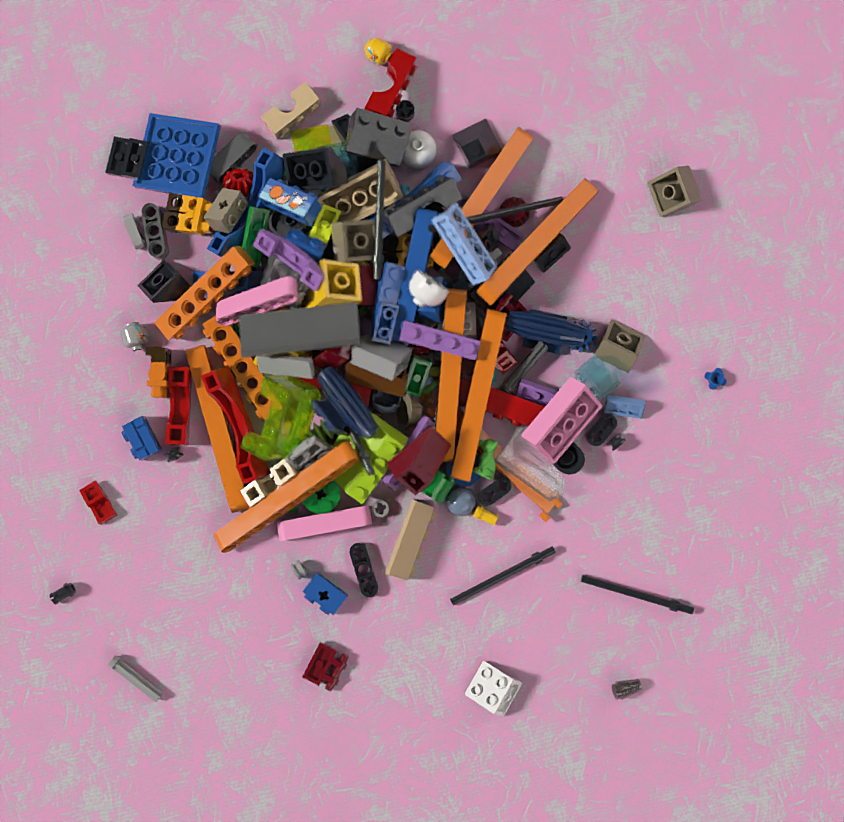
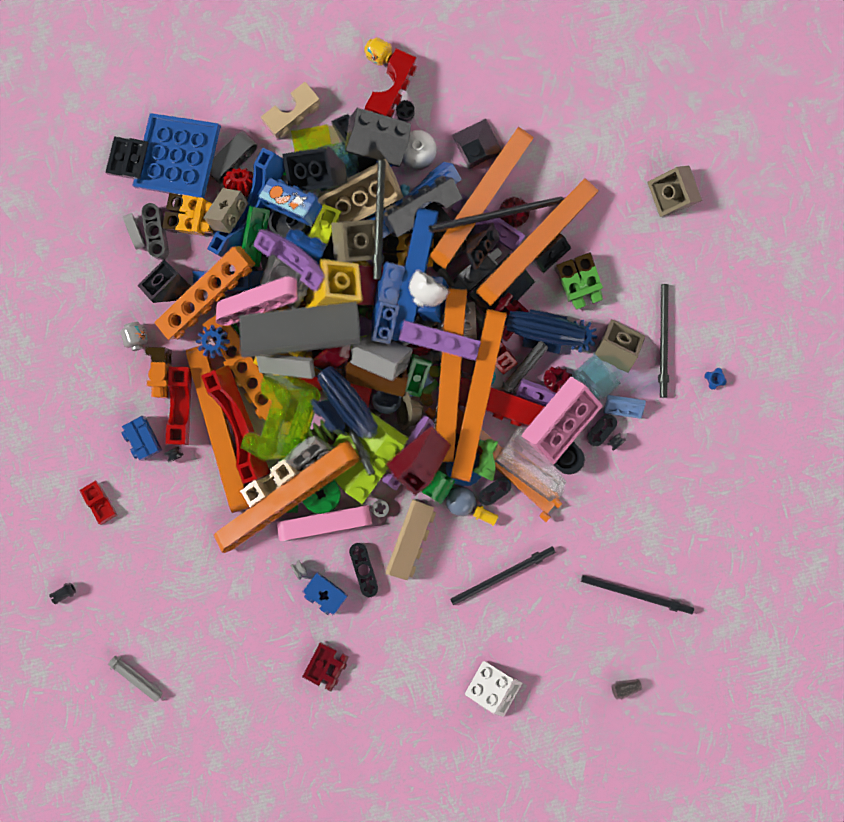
light blue fence [432,203,497,285] -> none
none -> blue gear [196,325,230,358]
none -> dark red gear [543,366,572,393]
none -> bright green hips [554,252,603,310]
none -> pearl dark grey bar [658,284,670,398]

